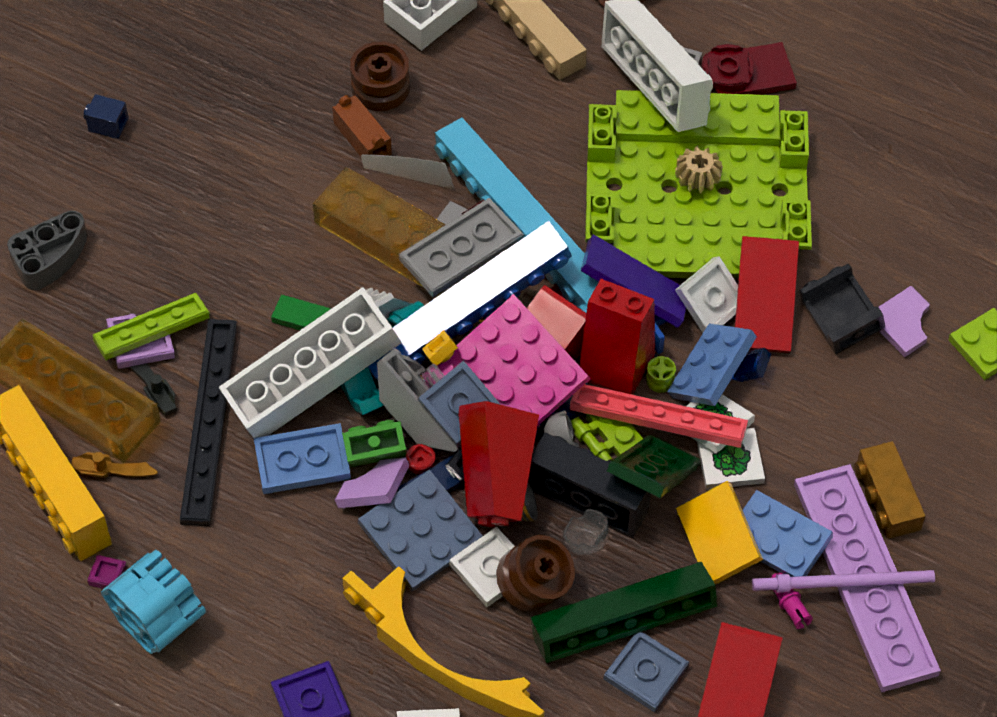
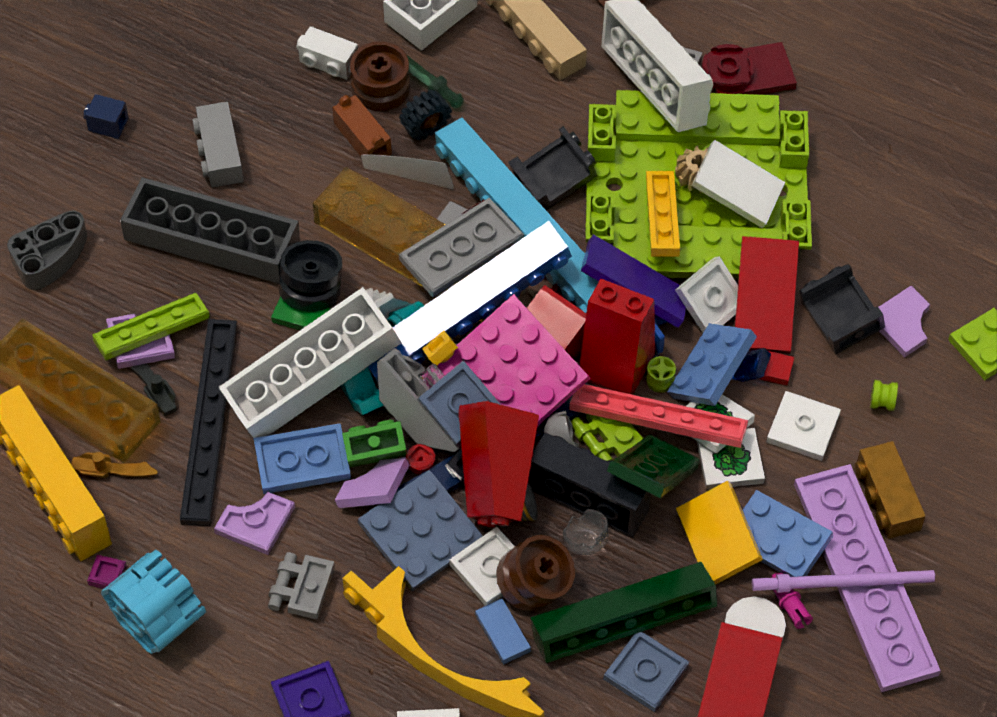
none -> dark grey brick [120,177,300,284]
none -> light grey brick [192,101,244,188]
none -> lavender tile [214,492,295,555]
none -> light grey plate [268,552,335,619]
none -> black wheel [279,240,342,312]
none -> white brick [296,26,358,80]
none -> black wheel [399,90,452,140]
none -> clear green sword [407,56,464,108]
none -> medium blue tile [475,598,531,665]
none -> black panel [508,126,597,211]
none -> yellow plate [646,171,680,257]
none -> white tile [691,140,785,228]
none -> white tile [725,596,786,640]
none -> red tile [760,350,794,386]
none -> white plate [766,391,841,461]
none -> lime wheel [870,379,898,411]

